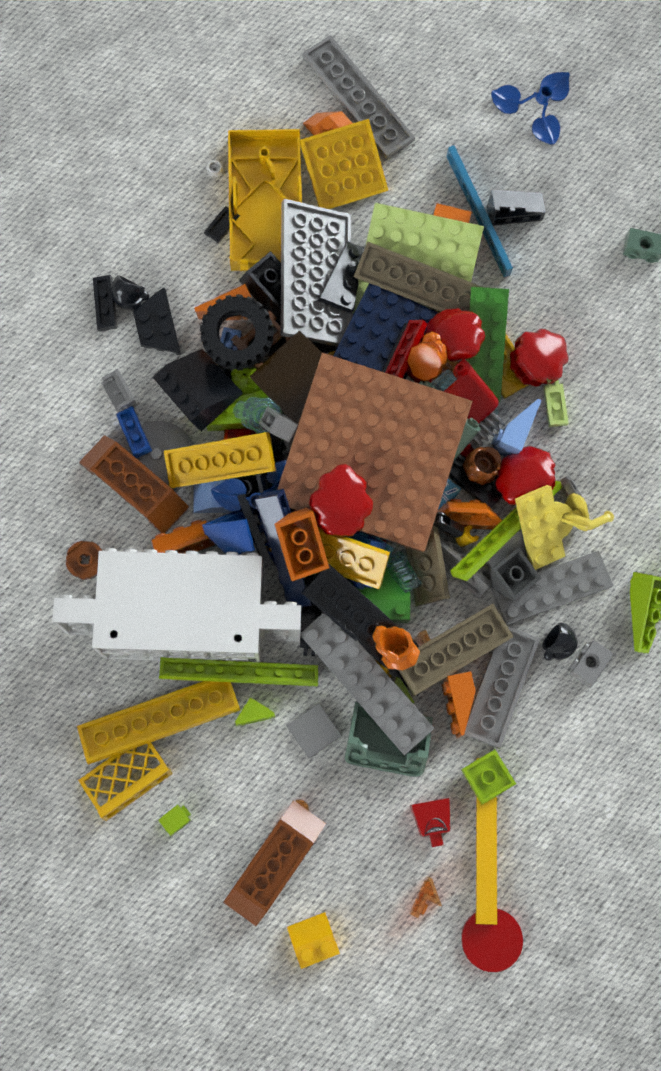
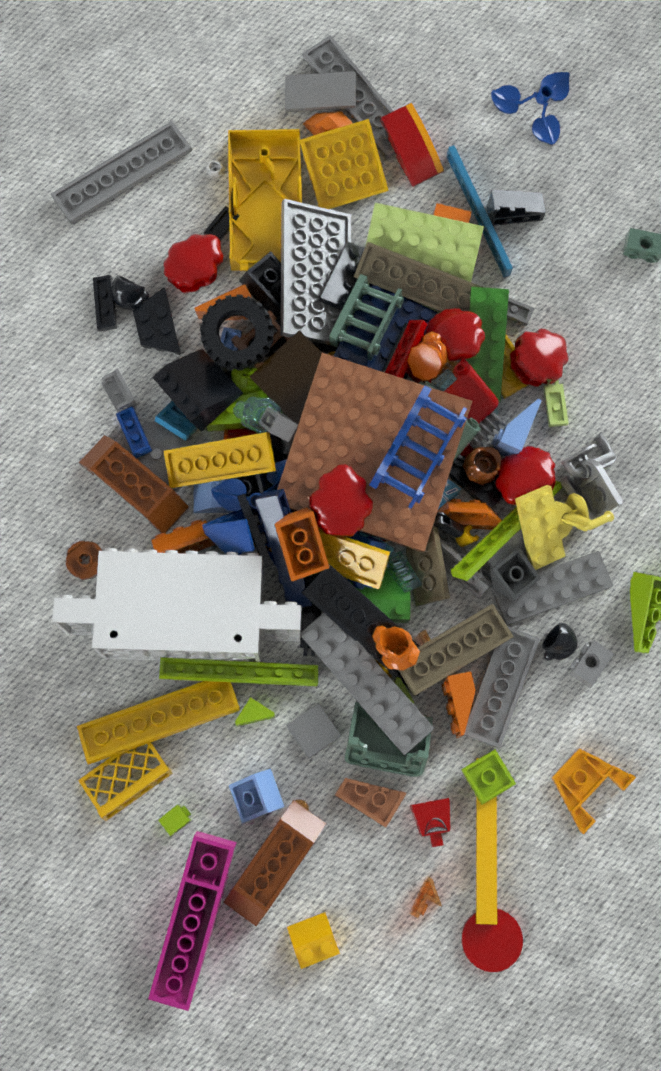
none -> light grey plate [51,121,192,224]
none -> dark pink slope [148,831,237,1011]
none -> dark azure plate [155,401,198,441]
none -> red piece [163,234,223,294]
none -> light blue slope [229,769,284,823]
none -> light grey tile [285,71,356,112]
none -> sand green fence [329,274,404,361]
none -> nougat wing [335,778,407,828]
none -> blue fence [369,385,467,509]
none -> red slope [380,103,444,187]
none -> light grey plate [507,298,534,327]
none -> light orange wing [551,748,636,834]
none -> light grey plate [561,432,623,518]

